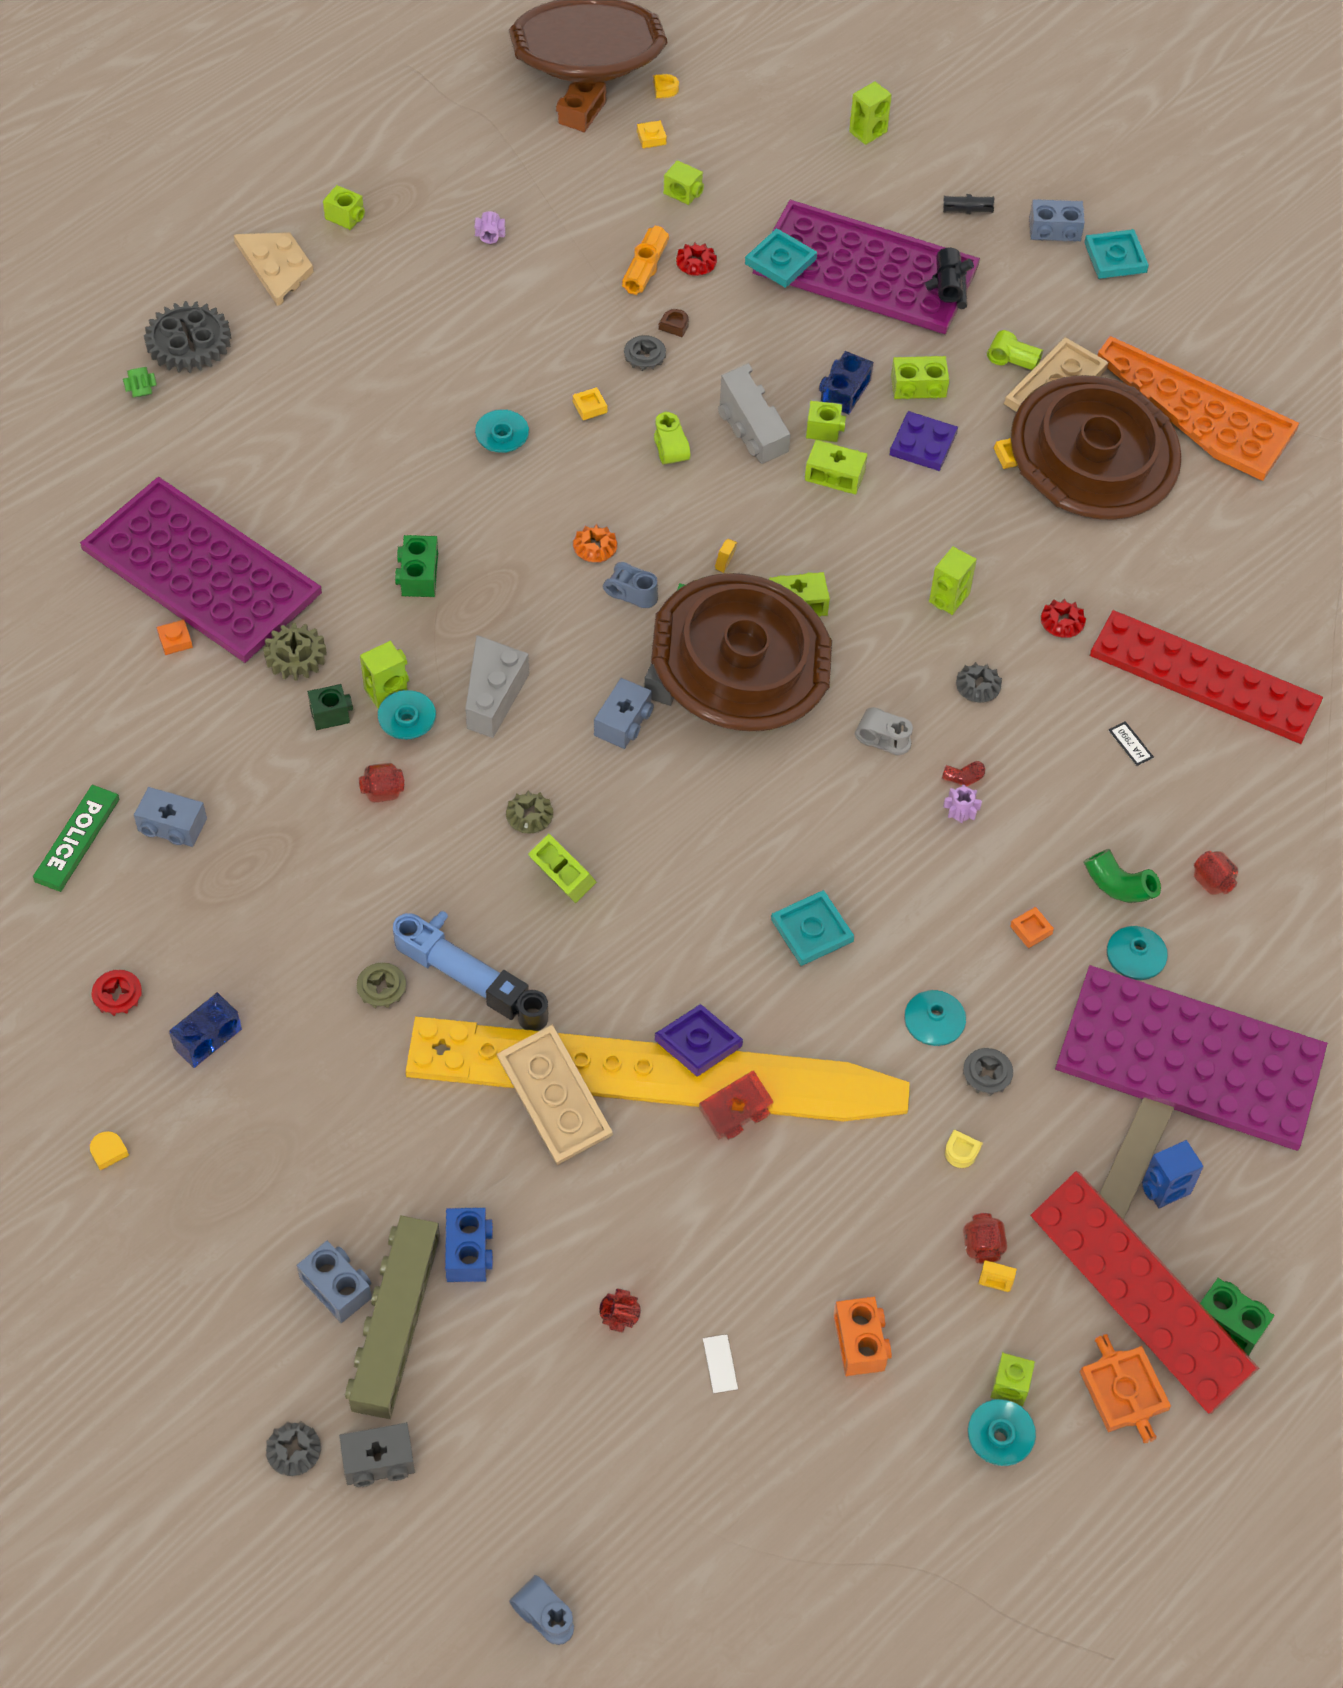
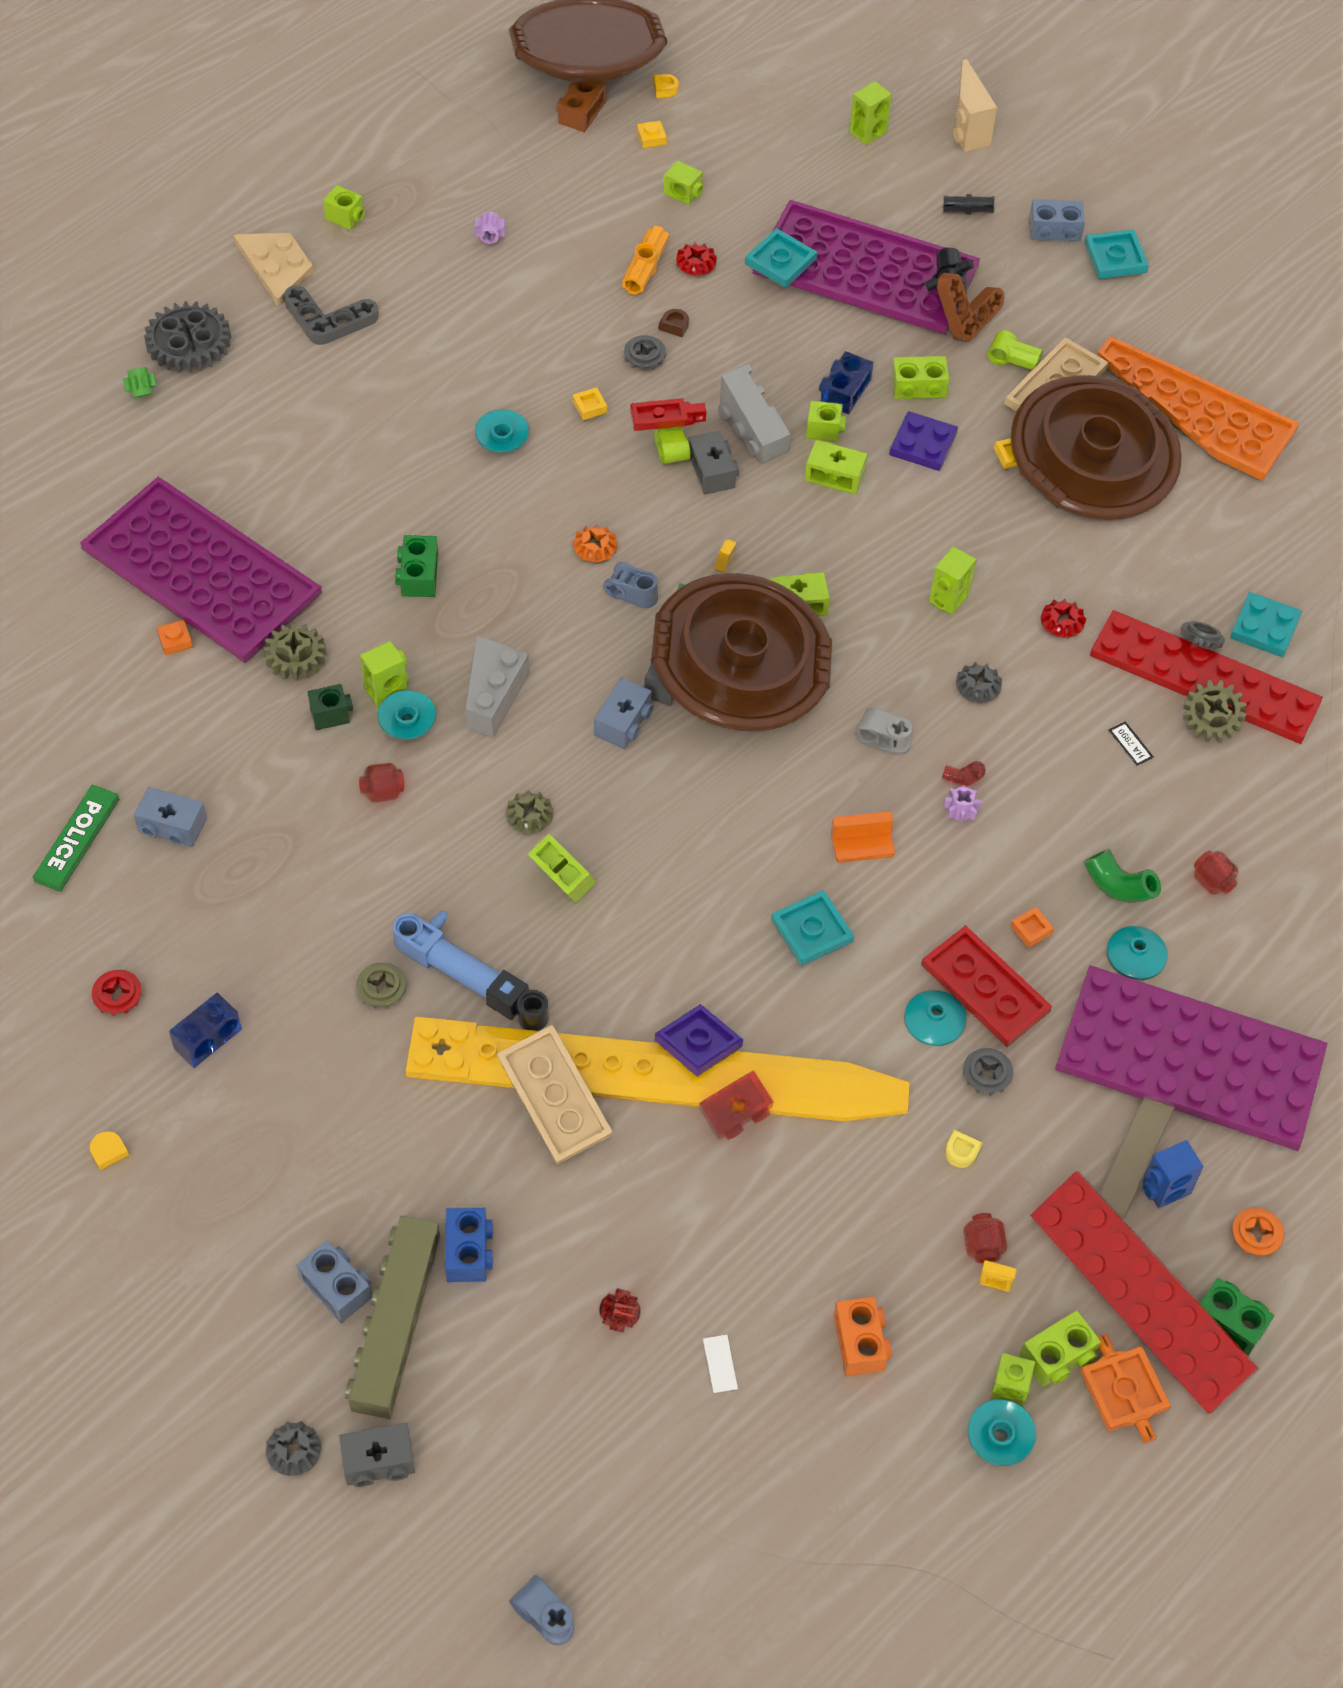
none -> dark grey beam [284,285,379,345]
none -> red hinge [630,398,707,431]
none -> dark grey brick [689,430,739,495]
none -> orange panel [831,811,895,863]
none -> red plate [921,925,1052,1047]
none -> dark orange beam [937,273,1004,341]
none -> tan slope [953,59,997,152]
none -> lime brick [1019,1310,1101,1387]
none -> dark grey gear [1180,621,1225,650]
none -> olive gear [1183,680,1247,743]
none -> teal plate [1230,591,1302,658]
none -> orange gear [1231,1207,1284,1258]

